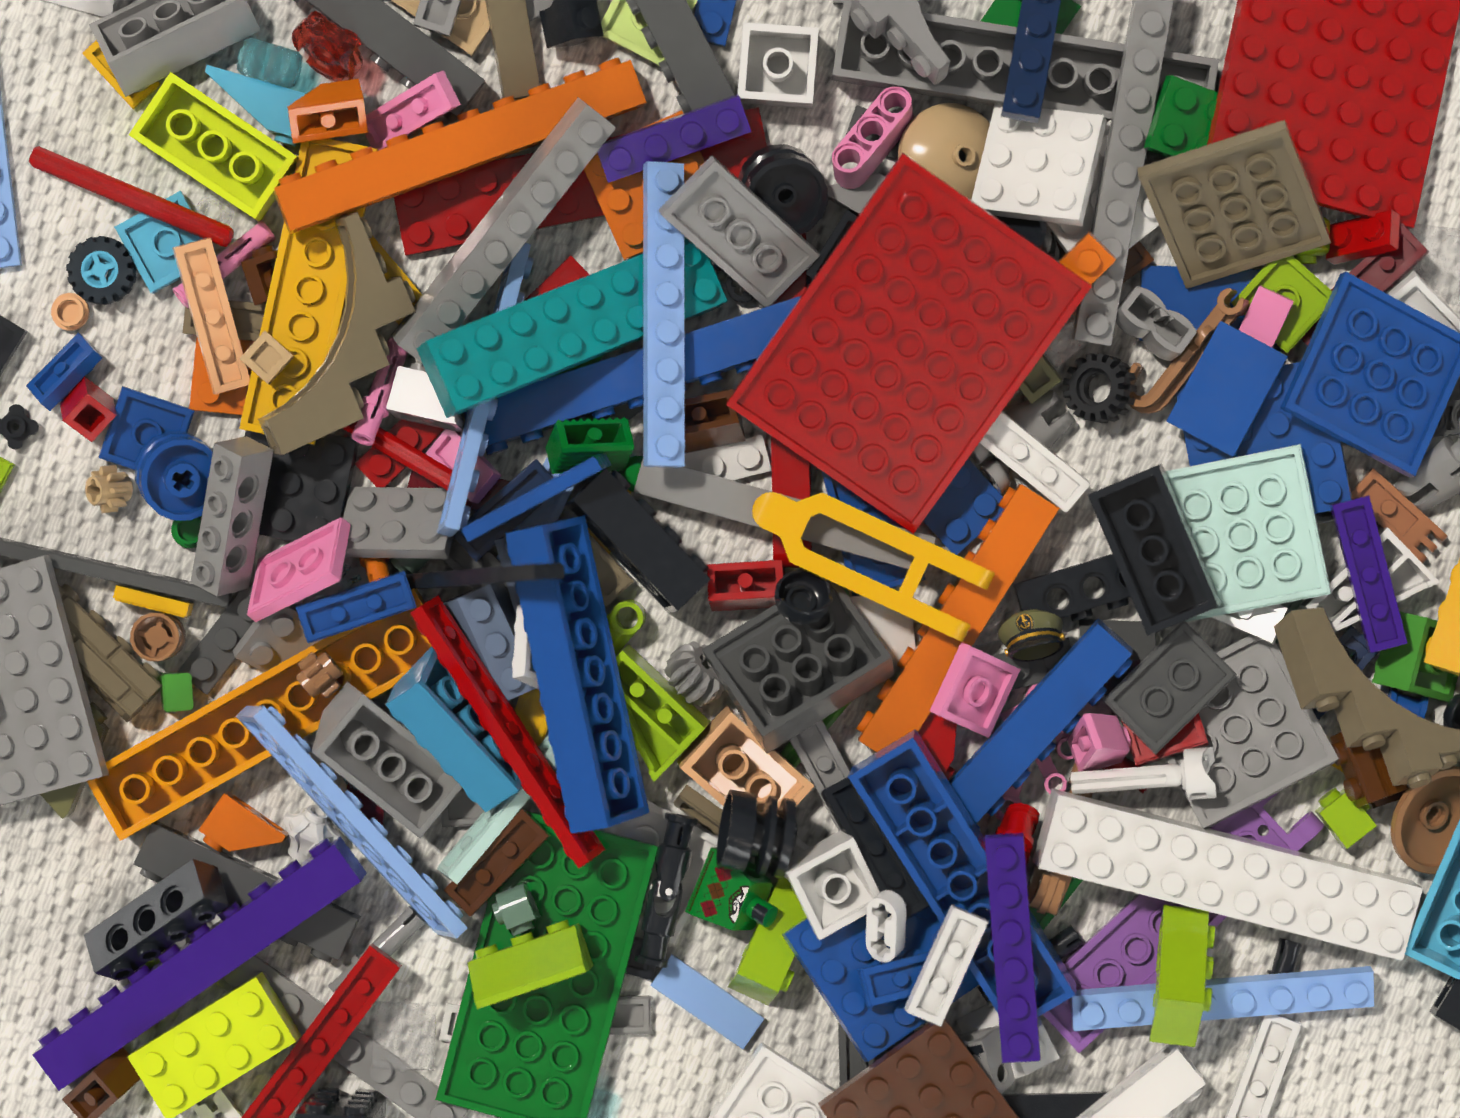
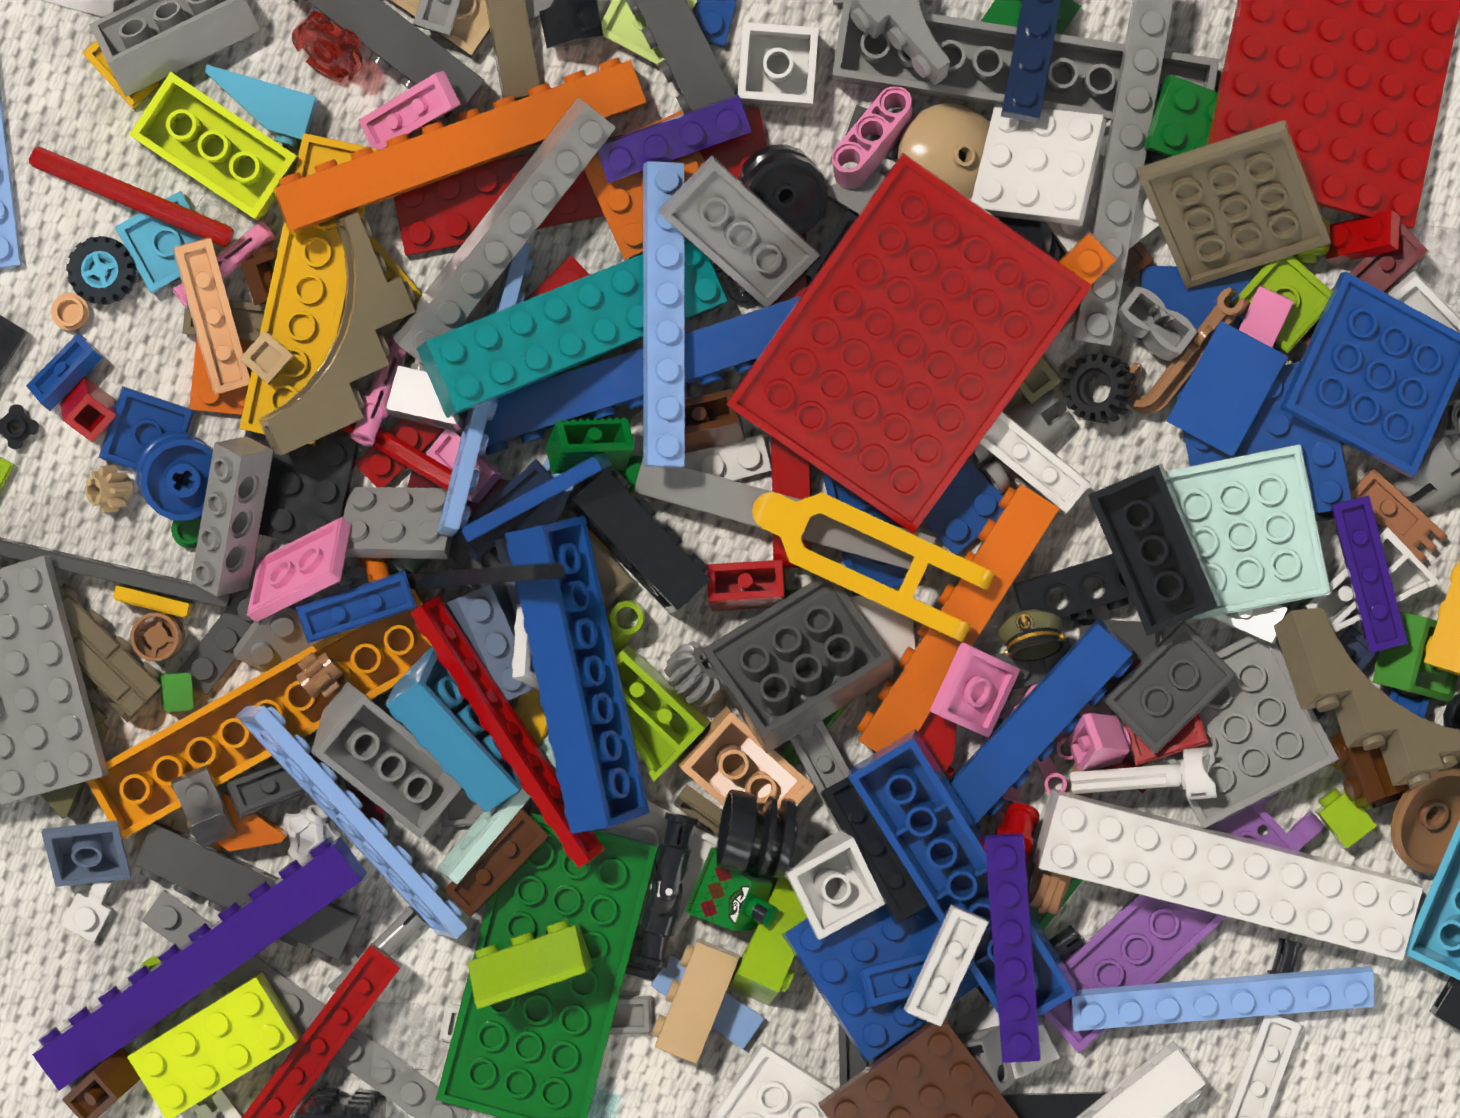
black brick [84,859,229,981] -> none
clear light blue gear [236,38,303,88] -> none
orange slope [287,78,368,144] -> none
sand green plate [492,883,541,936] -> none
black hair [774,569,833,625] -> none
white beam [866,890,906,963] -> none
lime wedge [1149,905,1215,1047] -> none
none -> sand blue slope [42,820,131,887]
none -> white plate [61,881,114,943]
none -> flat silver slope [171,765,237,848]
none -> dark grey tile [225,752,344,819]
none -> tan brick [651,938,739,1064]

